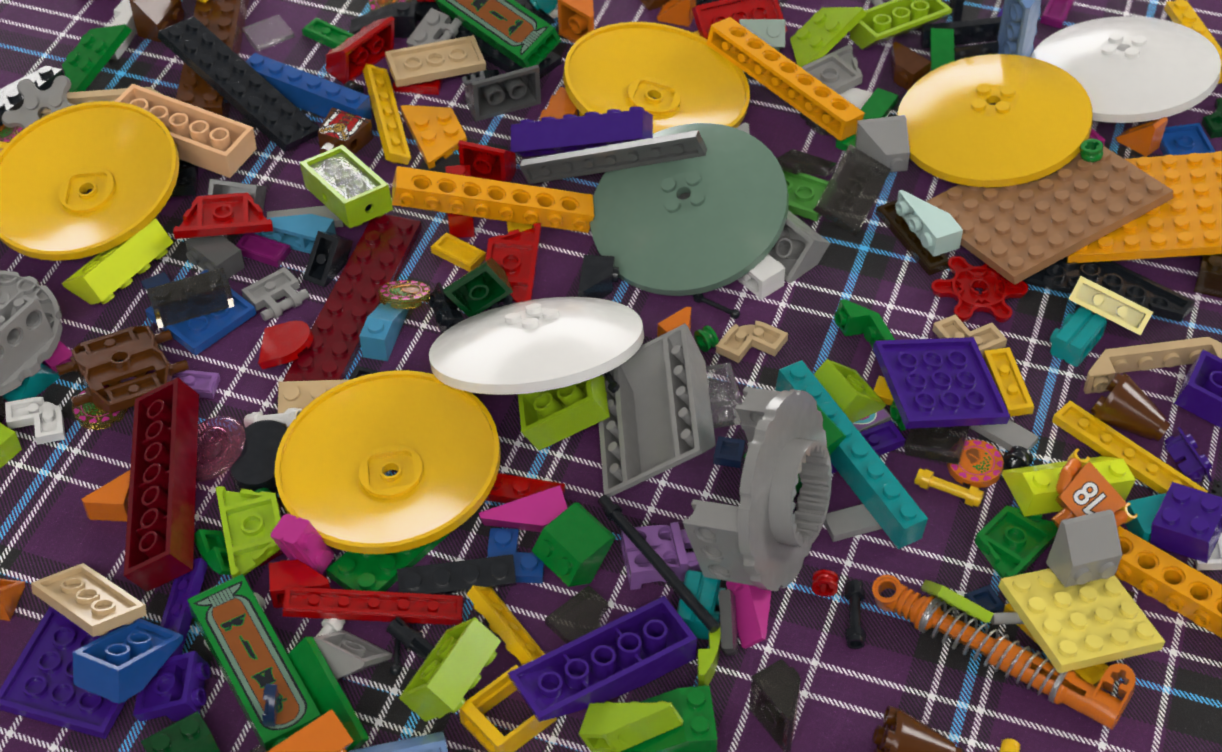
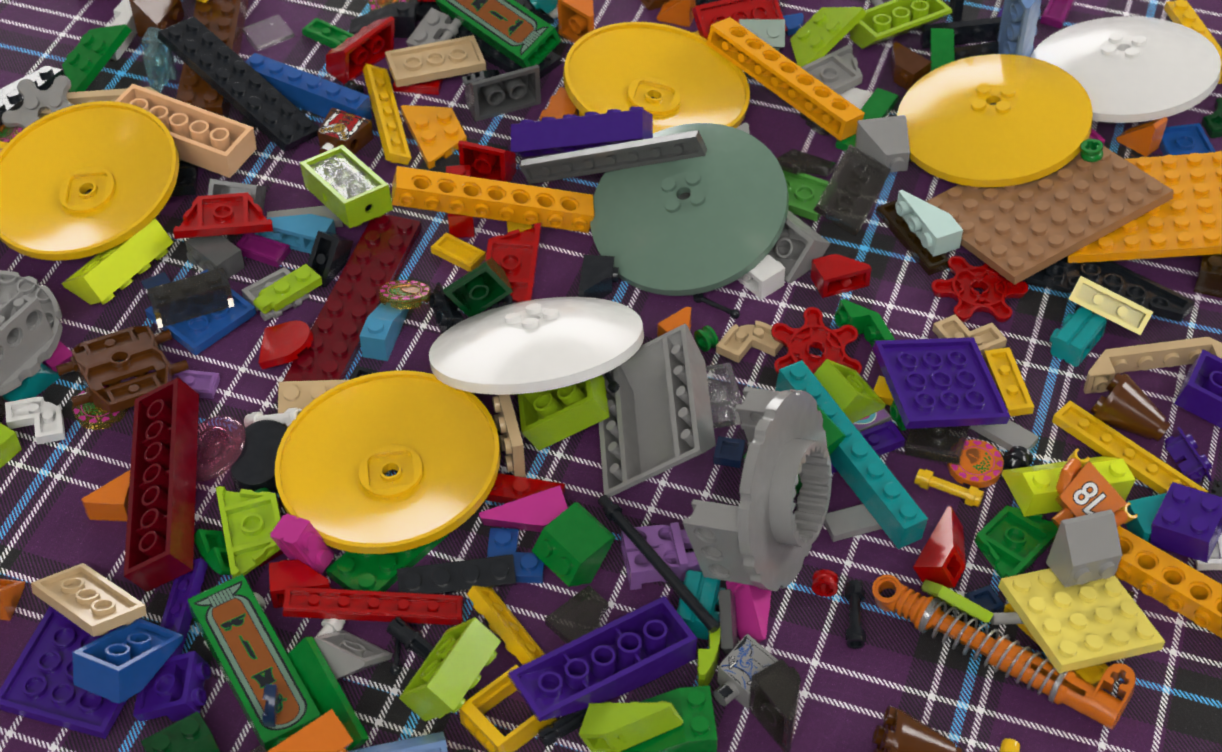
none -> clear light blue brick [141,27,177,93]
none -> lime hinge [253,264,322,314]
none -> tan plate [492,394,526,477]
none -> black axle [538,708,588,746]
none -> light grey torso [713,634,789,708]
none -> red plate [771,307,862,374]
none -> blue tile [783,12,804,36]
none -> red slope [810,254,872,298]
none -> red slope [913,506,966,588]

